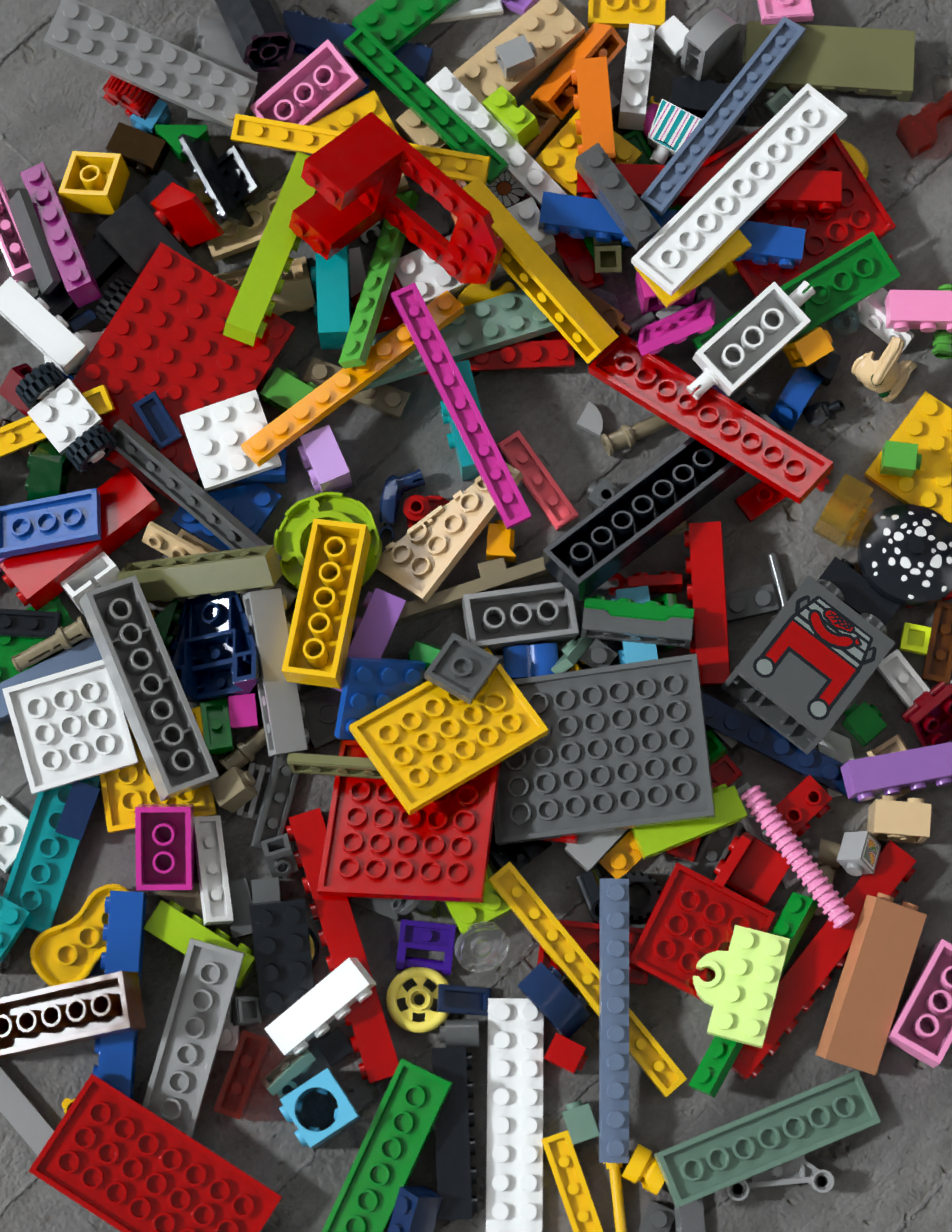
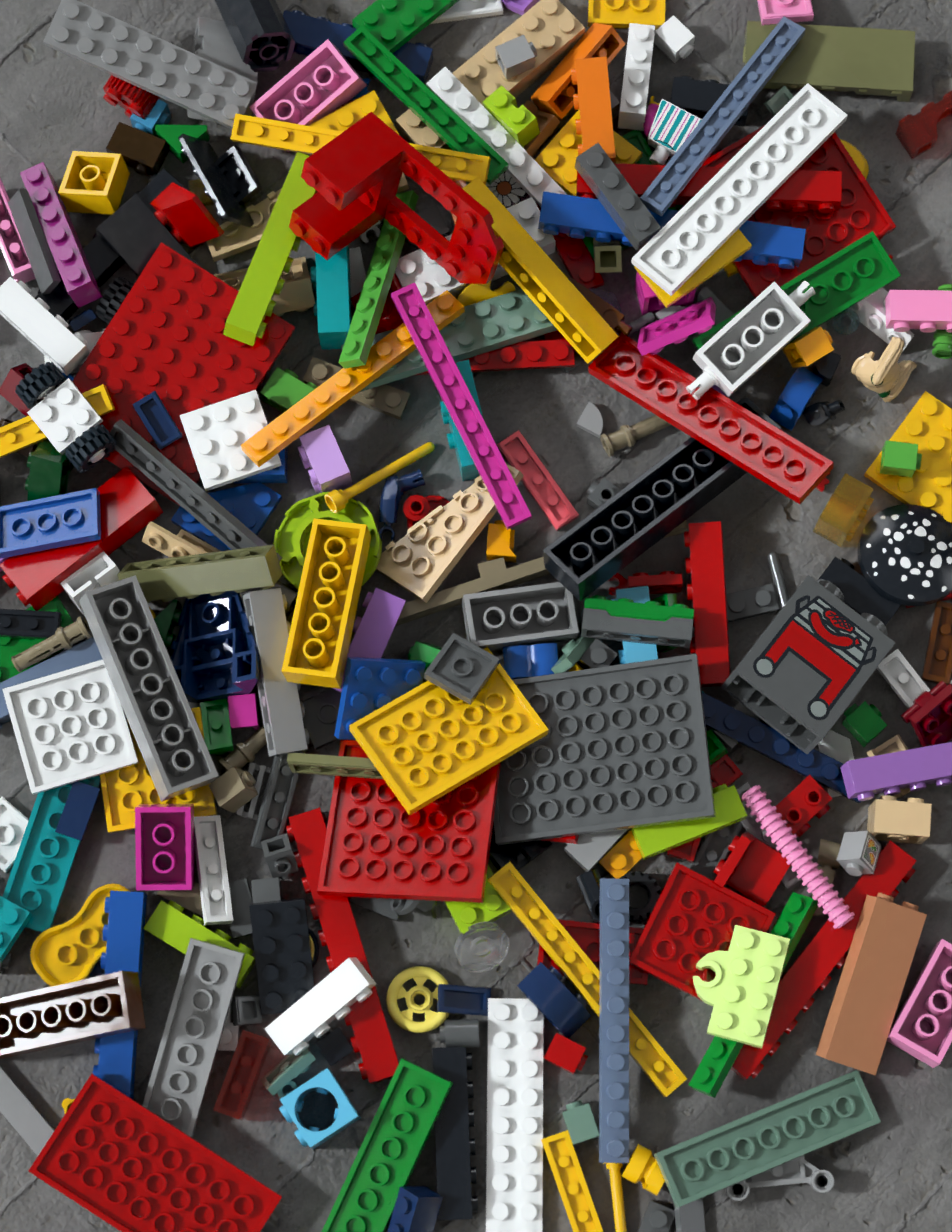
dark purple plate [396,919,456,975] -> none
light grey brick [680,8,741,81] -> none
red plate [735,481,787,523] -> none
neon yellow plate [899,622,932,656] -> none
none -> yellow piece [324,442,435,513]

